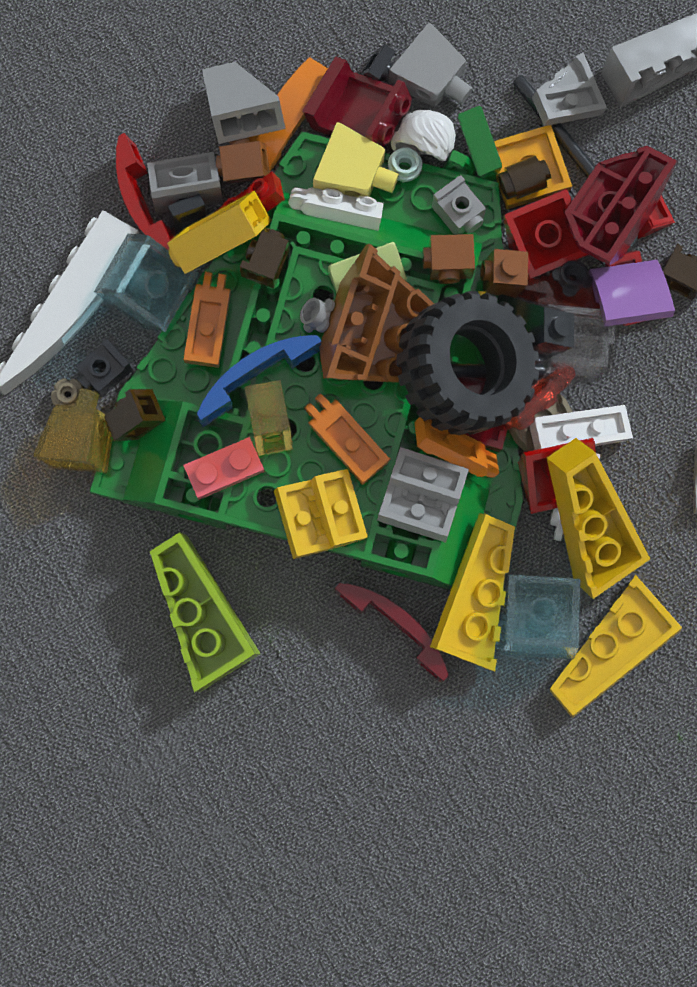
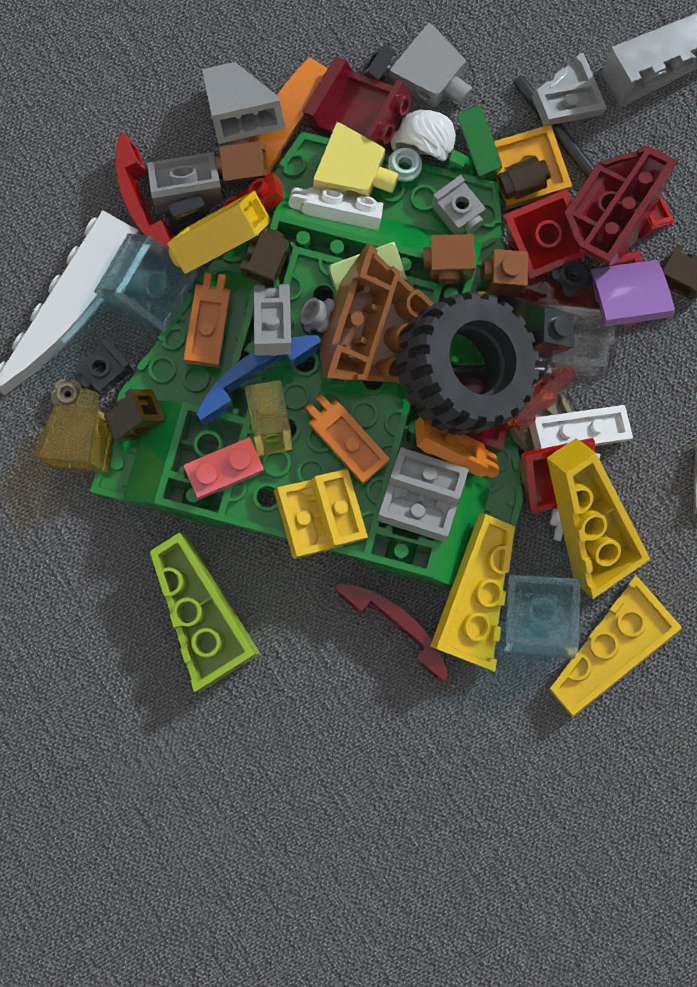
none -> light grey plate [254,284,292,356]

